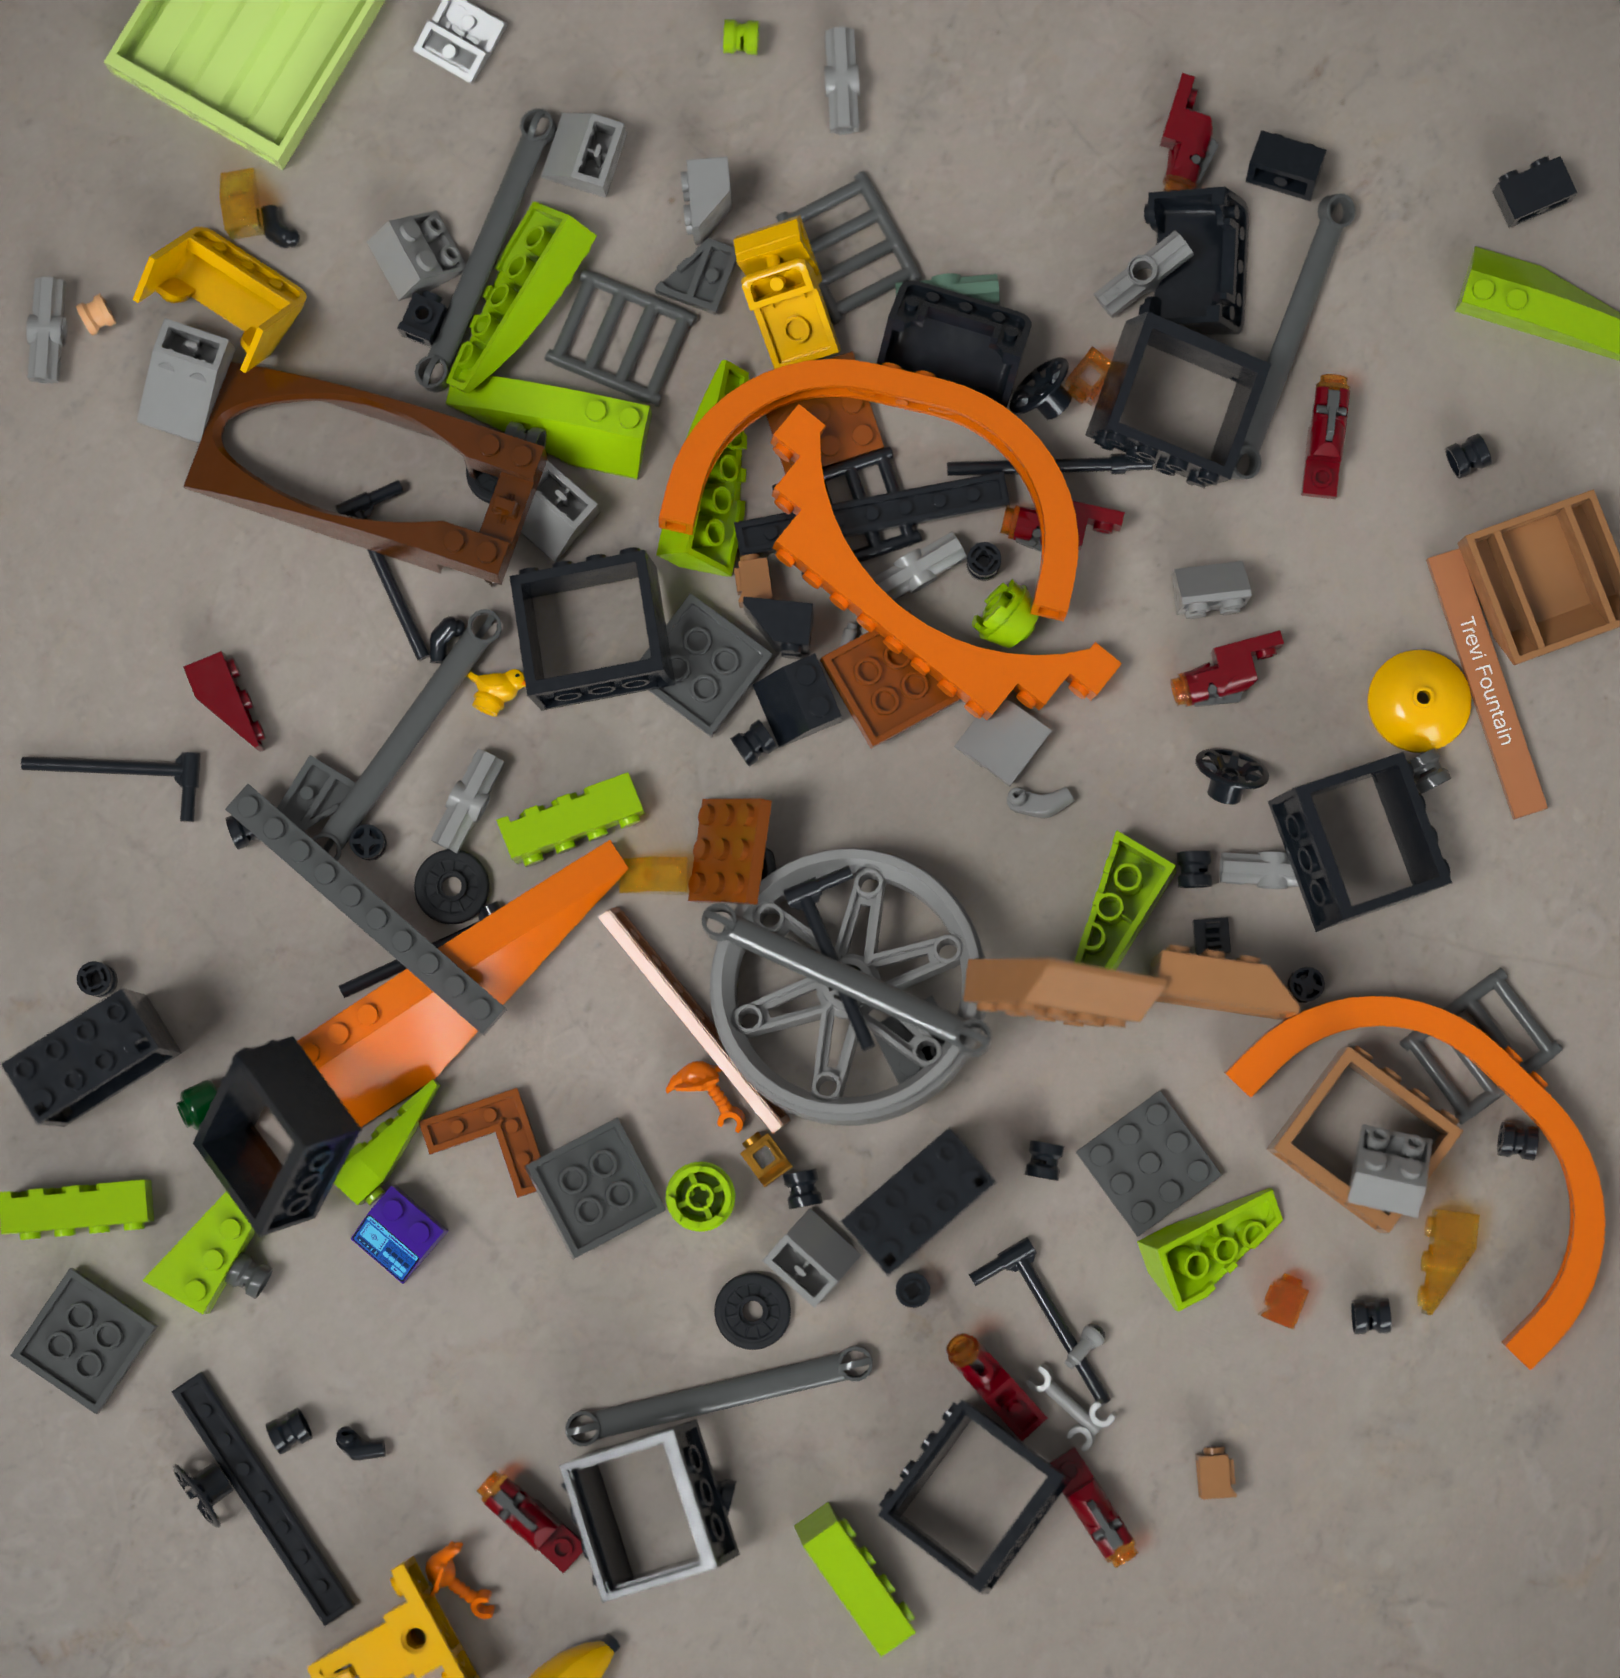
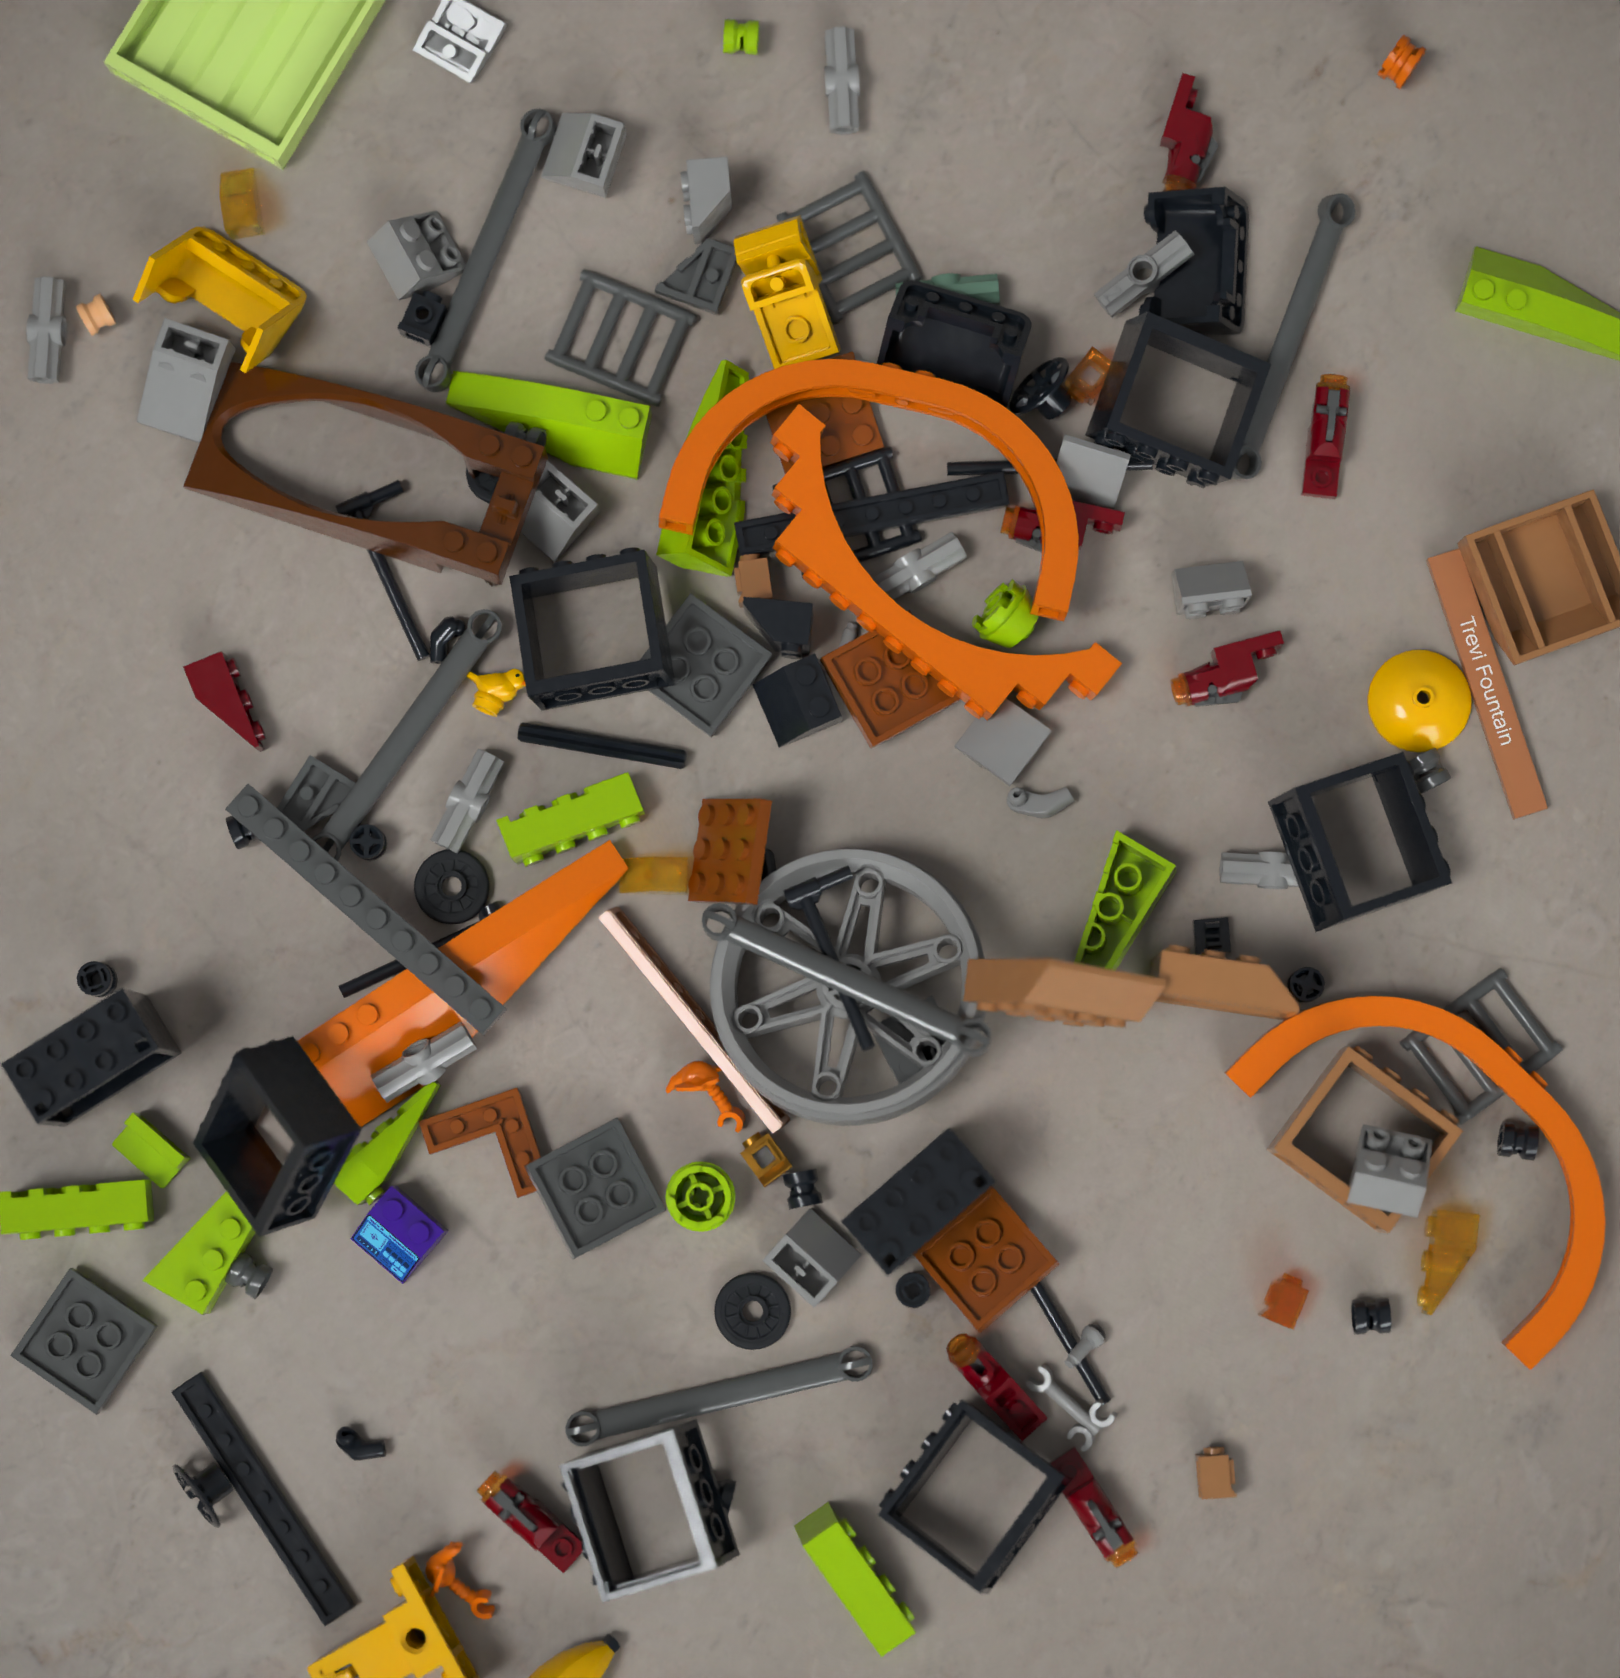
black bar [21,752,201,822] -> none
dark green head [176,1080,219,1131] -> none
black arm [261,205,300,249] -> none
black wheel [266,1408,313,1455] -> none
lime wedge [446,201,597,394] -> none
black wheel [730,719,778,767] -> none
black wheel [966,542,1001,581] -> none
black wheel [1024,1140,1064,1181] -> none
dark grey plate [1075,1091,1222,1237] -> none
lime wedge [1137,1188,1283,1312] -> none
black wheel [1177,851,1212,888] -> none
black wheel [1195,748,1269,805] -> none
black brick [1245,130,1327,201] -> none
black wheel [1445,433,1492,479] -> none
black brick [1492,156,1577,228] -> none
none -> lime panel [112,1112,191,1188]
none -> light grey piece [371,1021,477,1102]
none -> black axle [517,722,687,769]
none -> dark orange plate [913,1186,1059,1333]
none -> light grey slope [1056,435,1131,510]
none -> orange wheel [1377,34,1427,89]

